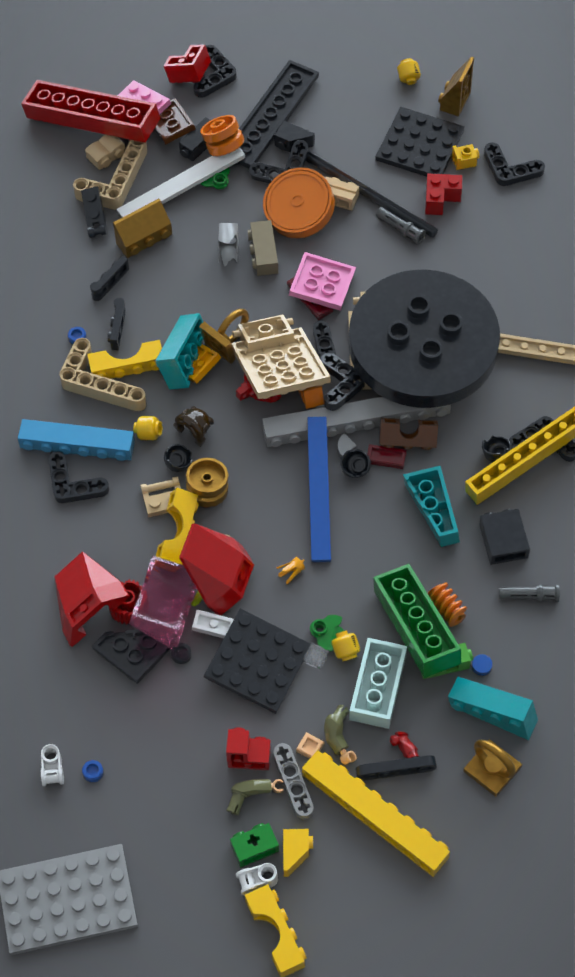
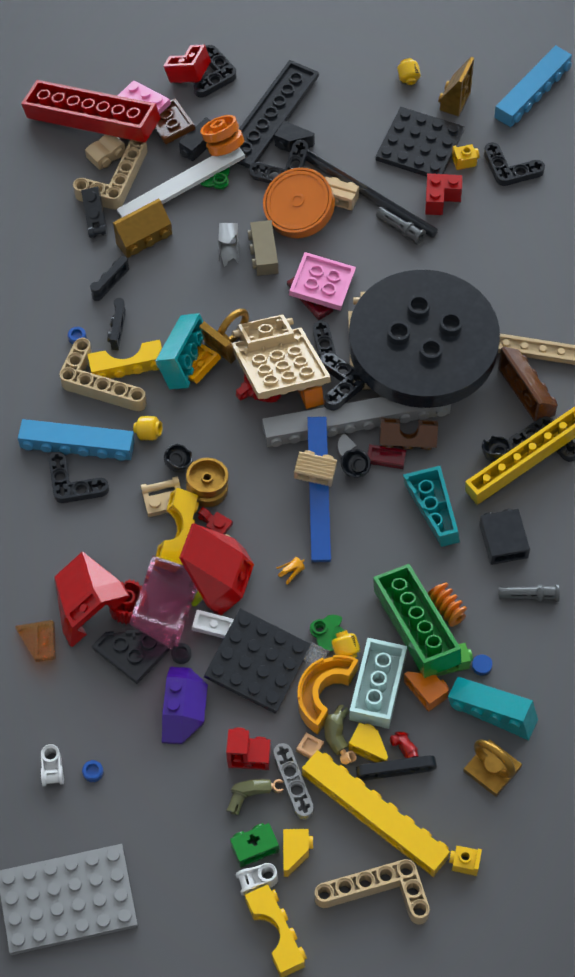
dark brown helmet [173,406,214,447] -> none
none -> clear orange wing [15,620,56,662]
none -> dark purple wedge [162,667,208,744]
none -> red plate [198,507,233,535]
none -> tan brick [294,450,337,487]
none -> light orange brick [297,655,359,735]
none -> tan beam [315,859,430,925]
none -> yellow slope [349,722,388,763]
none -> orange slope [404,671,449,712]
none -> yellow brick [449,845,482,876]
none -> dark azure brick [494,45,572,127]
none -> reddish brown slope [498,347,558,422]

